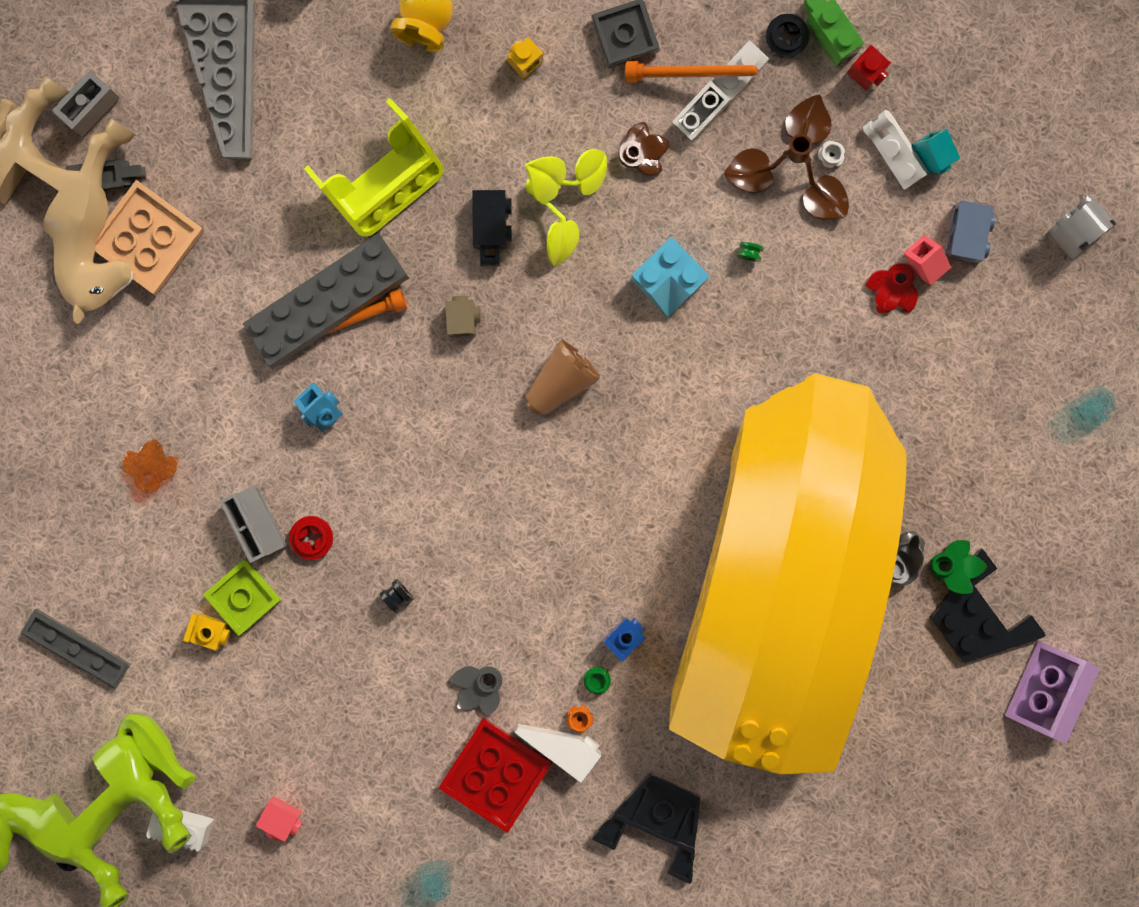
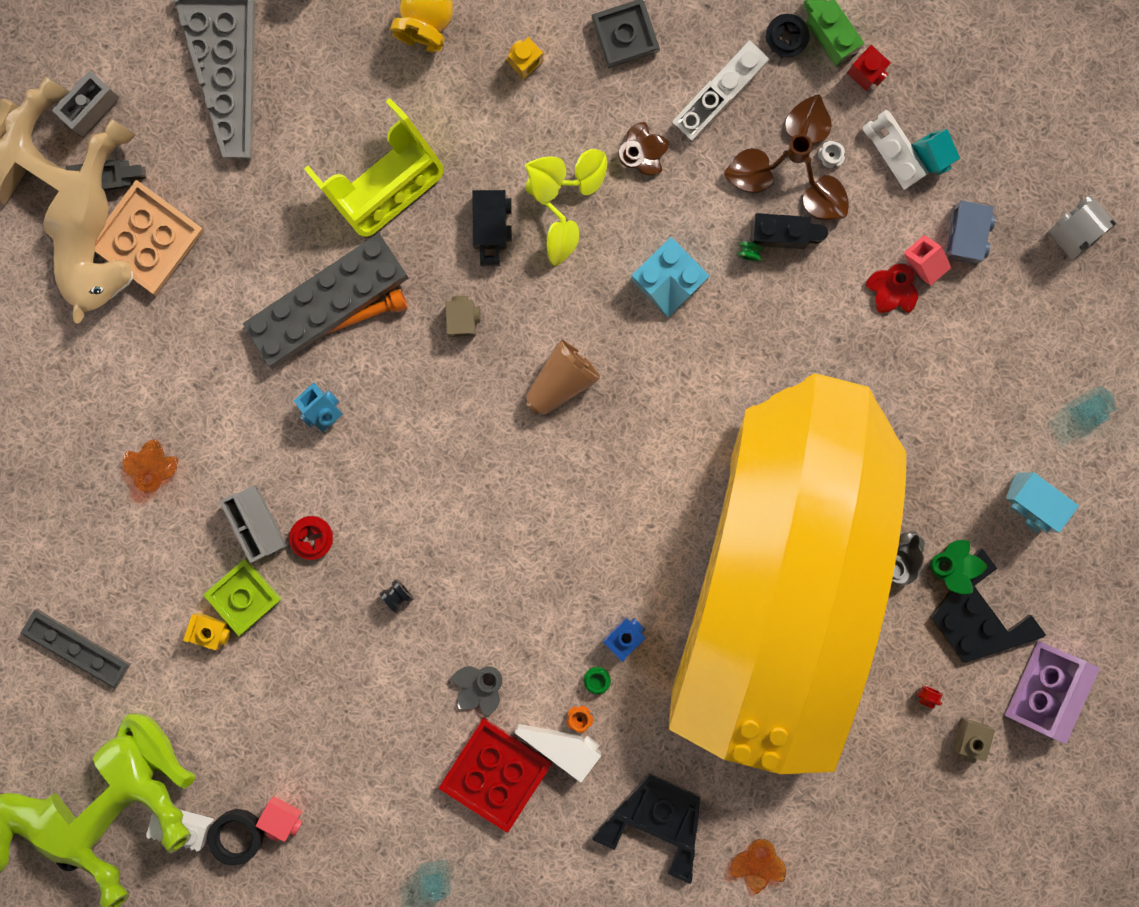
orange piece [625,61,758,84] -> none
none -> black tyre [207,809,264,866]
none -> clear orange plate [731,838,786,894]
none -> black brick [750,213,828,249]
none -> red plate [916,685,943,709]
none -> dark tan brick [953,718,995,763]
none -> medium azure slope [1006,472,1079,534]

